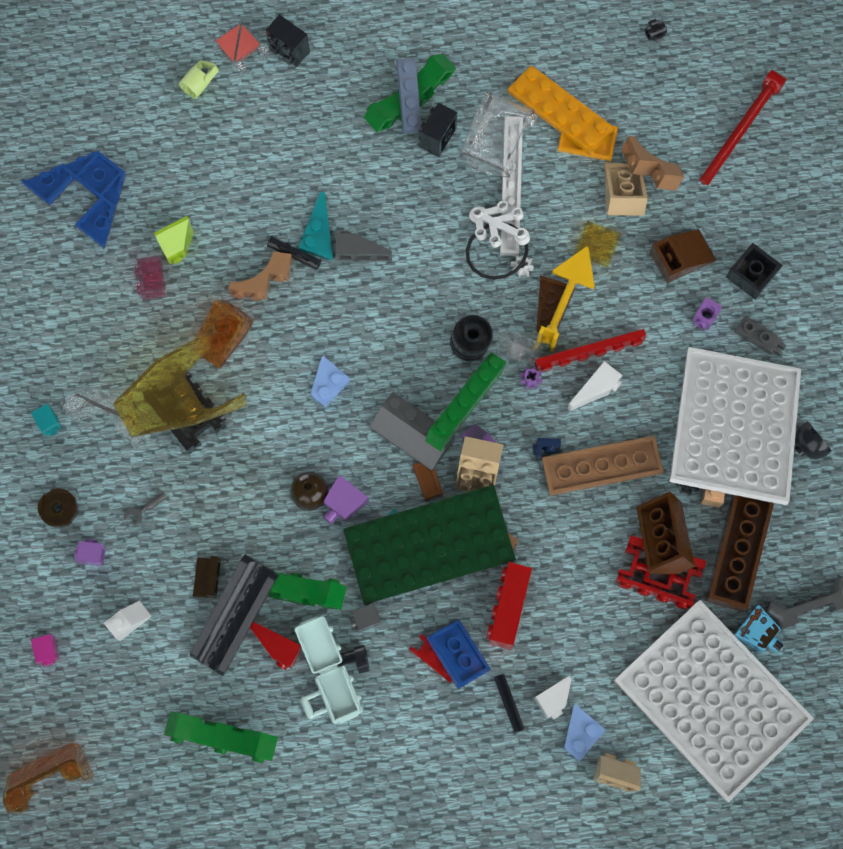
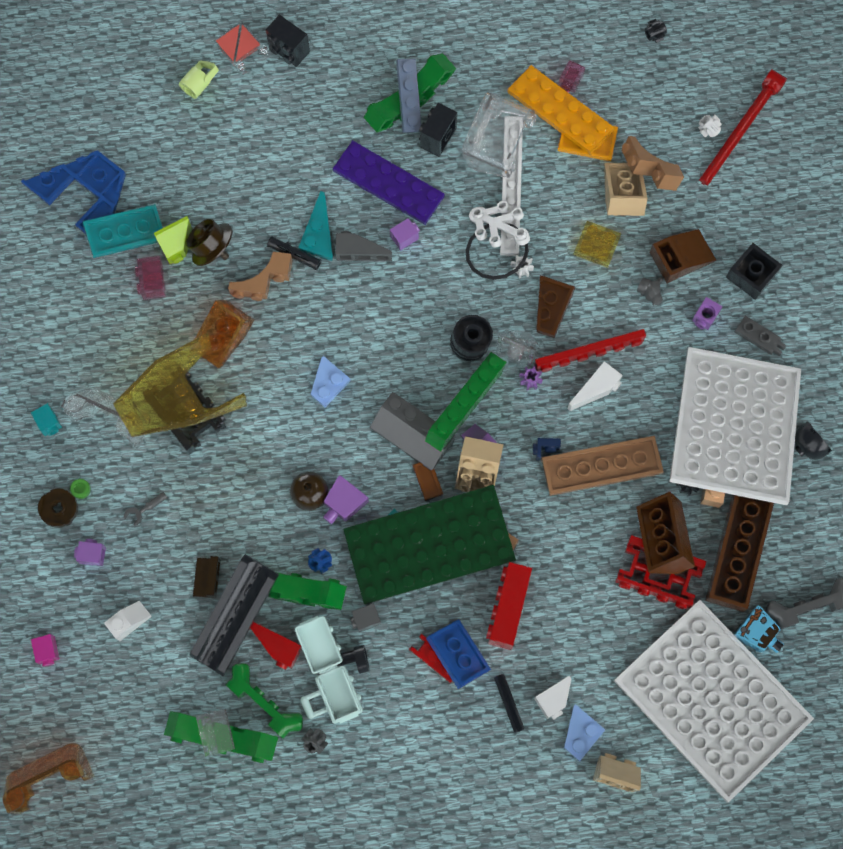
yellow piece [536,247,595,352] -> none
none -> bright green tile [70,479,91,499]
none -> teal plate [83,204,163,258]
none -> dark brown piece [186,219,233,266]
none -> clear panel [196,709,235,757]
none -> green plate [225,663,303,739]
none -> dark grey gear [301,728,328,754]
none -> blue gear [308,548,332,574]
none -> dark purple plate [333,140,445,225]
none -> medium lavender brick [390,218,420,251]
none -> clear pink brick [559,60,586,93]
none -> dark grey animal [637,277,664,306]
none -> white gear [698,115,722,137]

